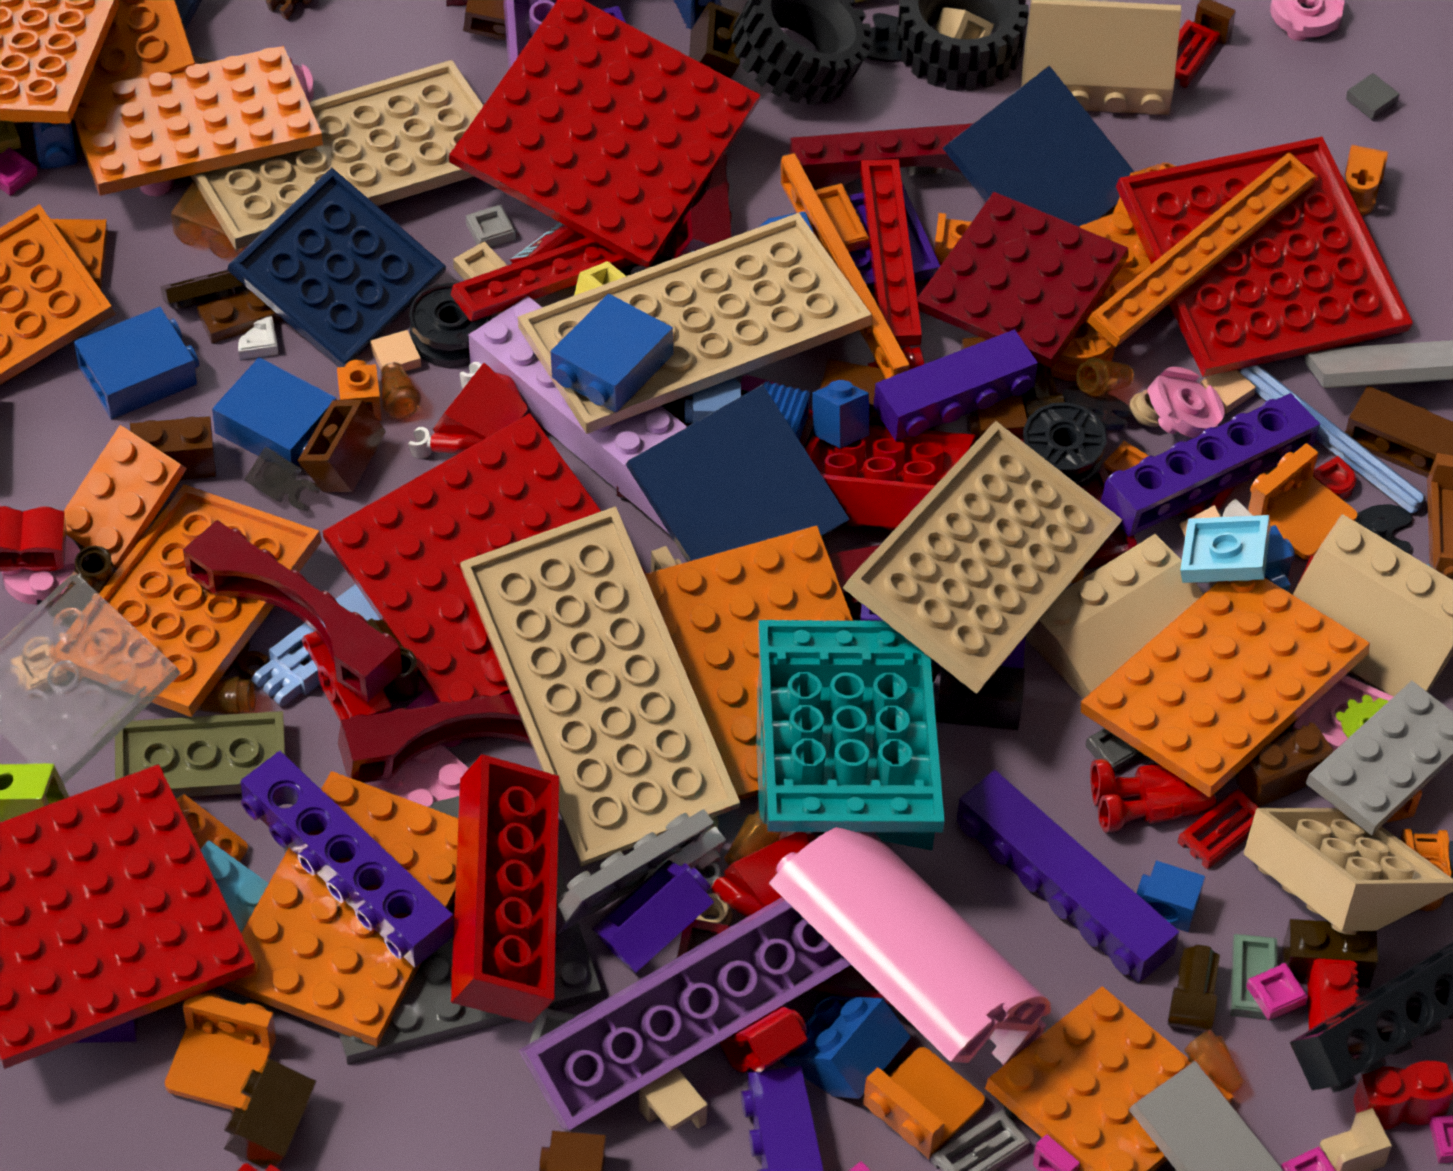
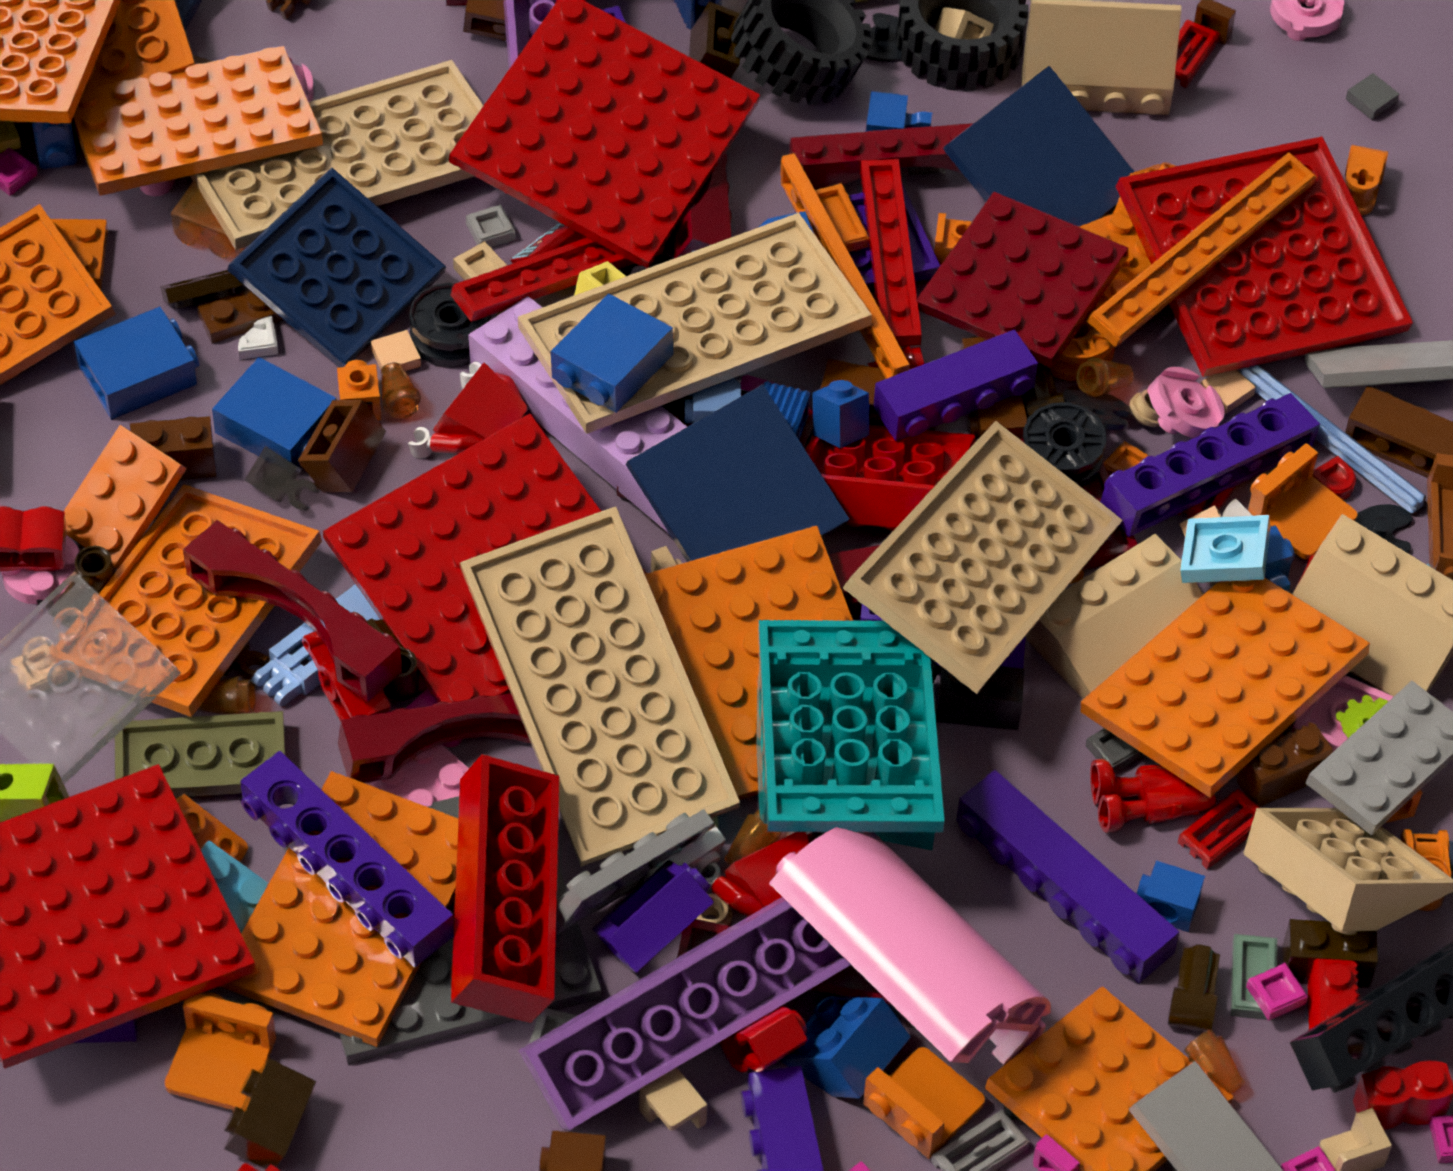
none -> blue brick [866,91,932,132]

